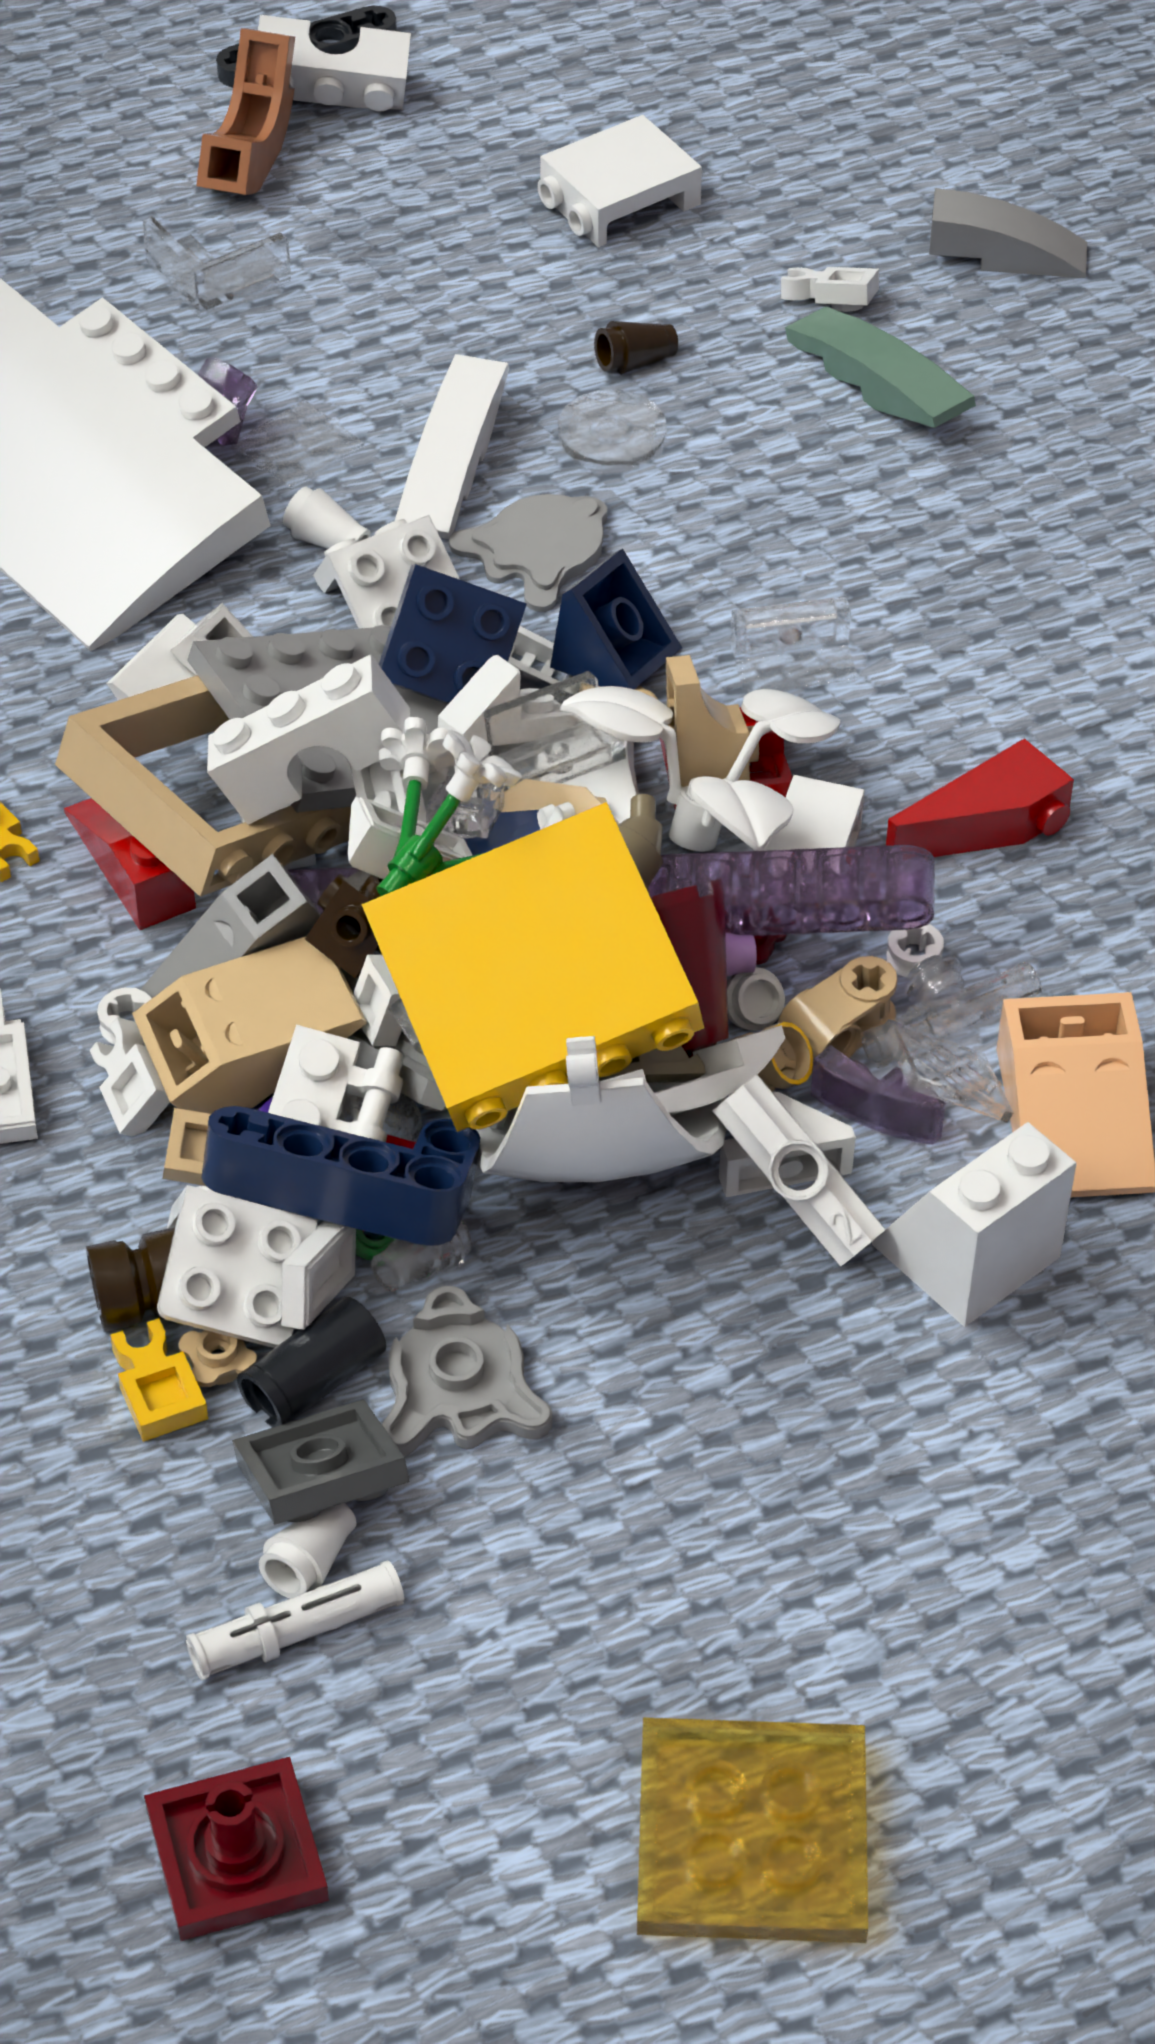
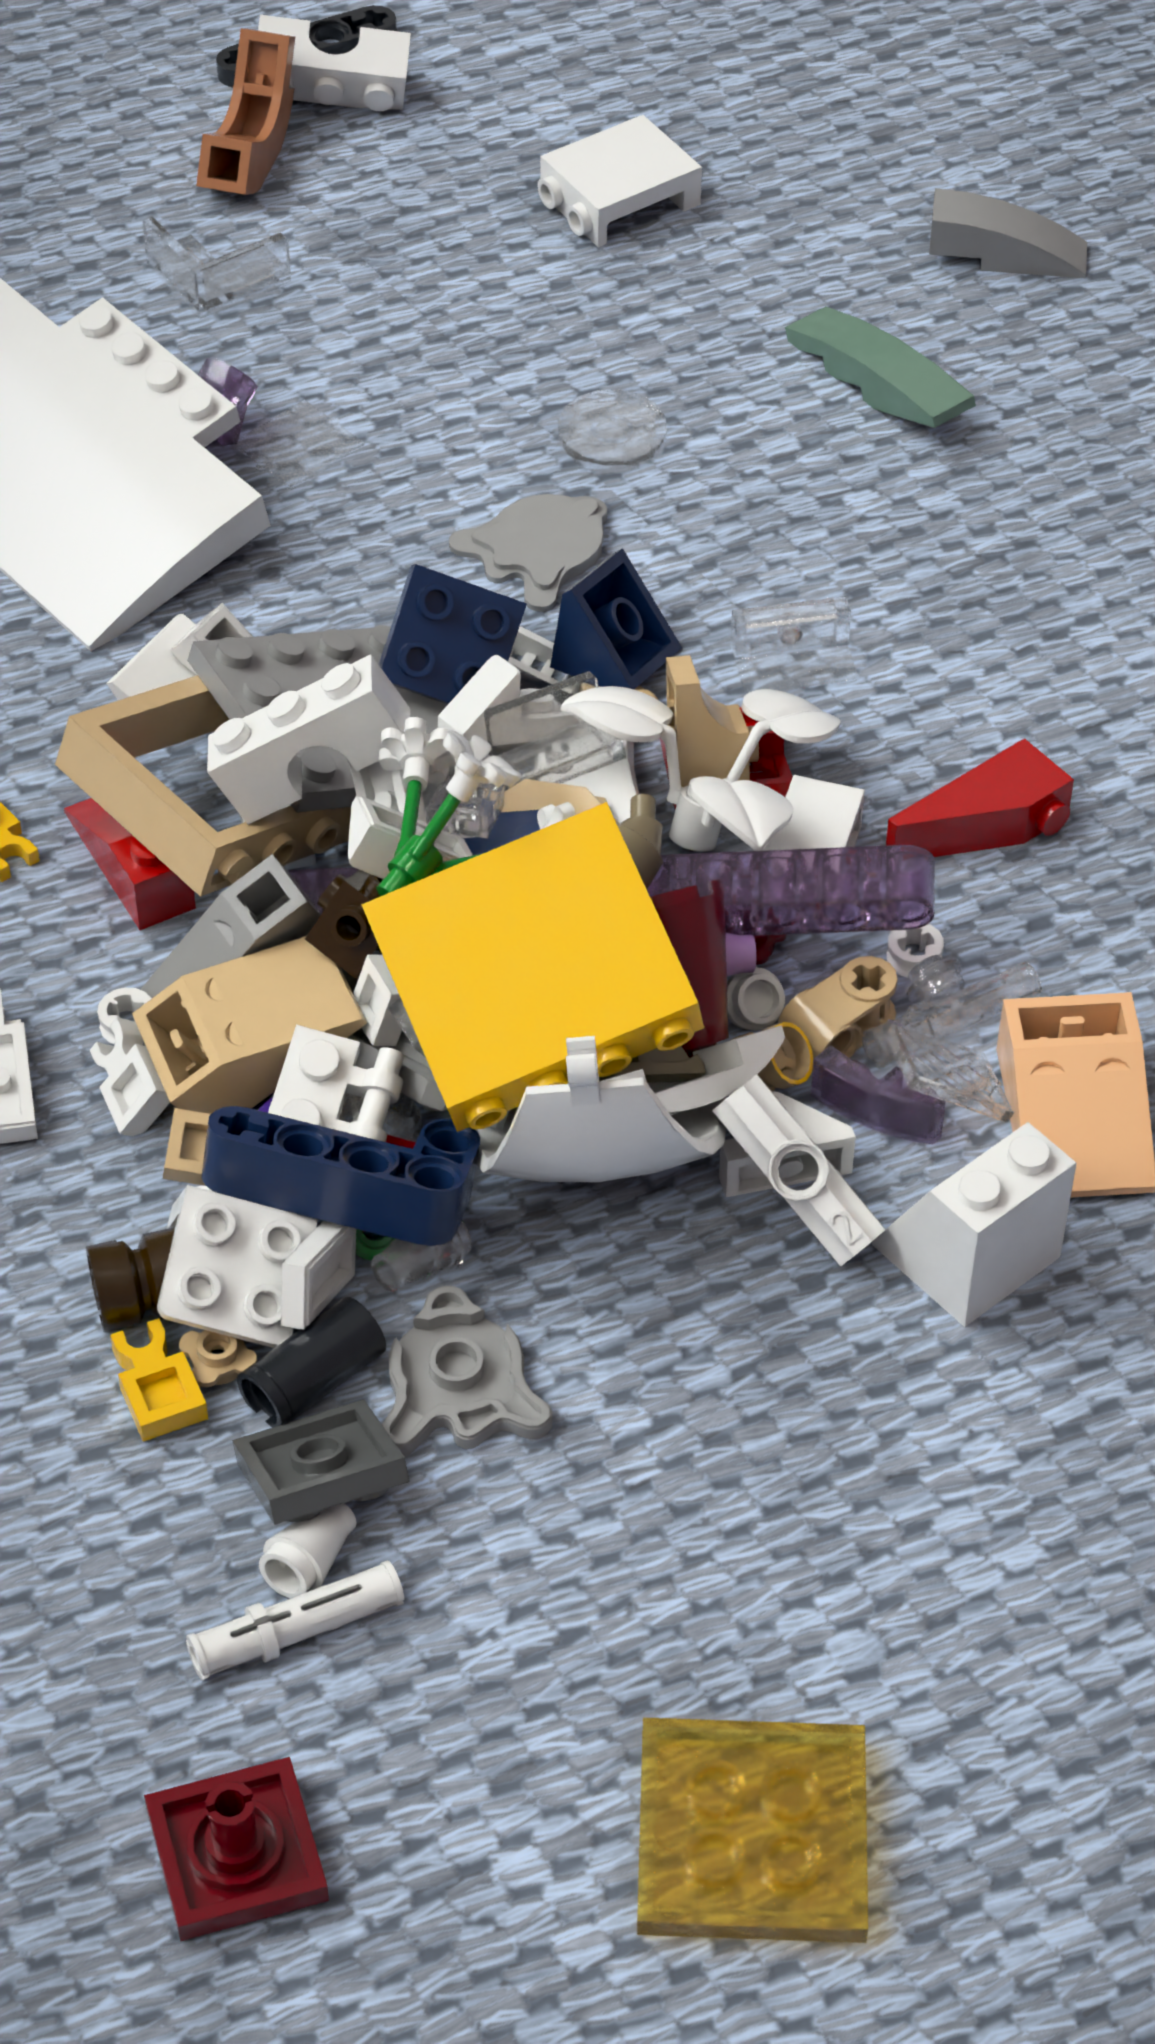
white cone [283,486,371,549] -> none
white bracket [313,515,460,629] -> none
white slope [395,354,509,539] -> none
dark brown cone [594,321,678,375] -> none
white plate [781,267,879,312] -> none

